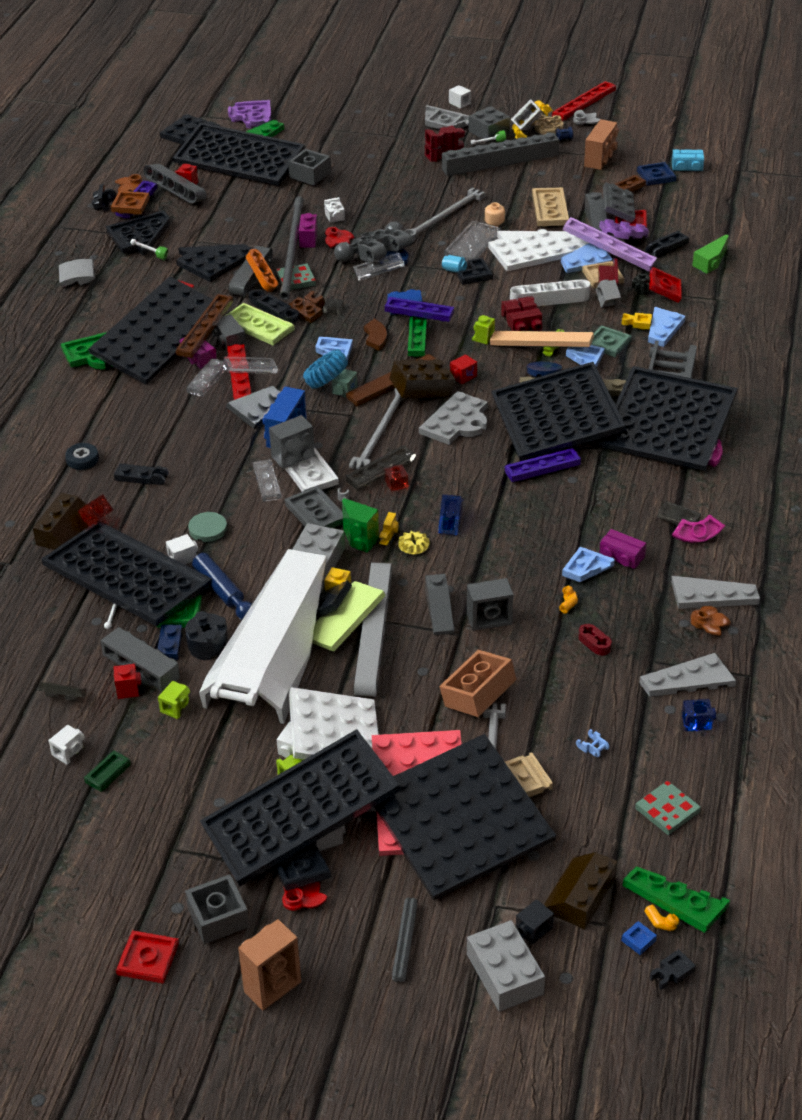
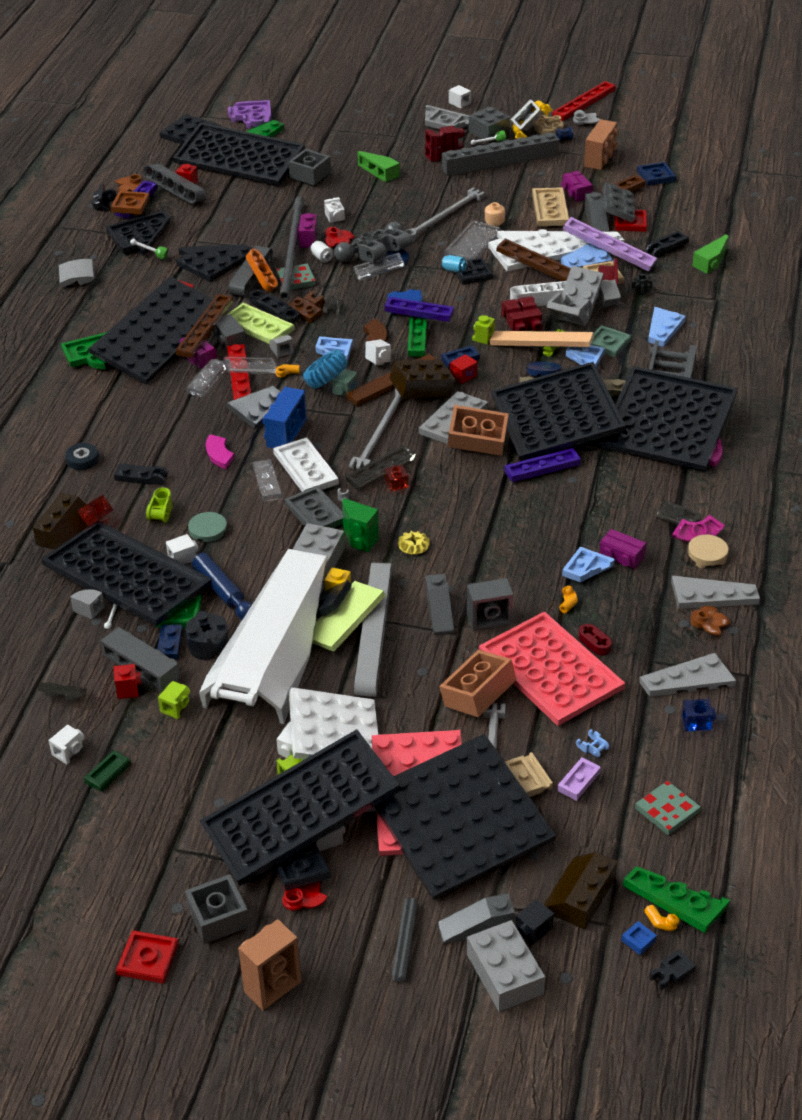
dark grey brick [269,415,315,469] -> none
yellow plate [379,512,399,545] -> none
clear blue slope [438,494,464,535] -> none
medium lavender plate [599,219,649,239] -> none
yellow plate [622,313,652,330] -> none
red tile [649,267,682,303] -> none
medium azure brick [672,150,704,171] -> none
none -> light grey brick [70,590,105,619]
none -> lime piece [146,488,173,523]
none -> dark pink tile [206,434,234,469]
none -> light grey brick [269,335,293,358]
none -> light orange arm [275,364,300,378]
none -> white brick [311,241,333,263]
none -> bright green slope [357,151,400,182]
none -> white brick [365,339,391,365]
none -> dark grey slope [438,893,515,944]
none -> dark blue plate [441,345,480,369]
none -> nougat brick [447,405,509,456]
none -> coral plate [479,611,625,726]
none -> reddish brown tile [496,238,571,281]
none -> light grey bracket [547,266,604,326]
none -> lavender plate [557,757,601,801]
none -> magenta brick [561,171,593,202]
none -> tan tile [688,535,728,568]

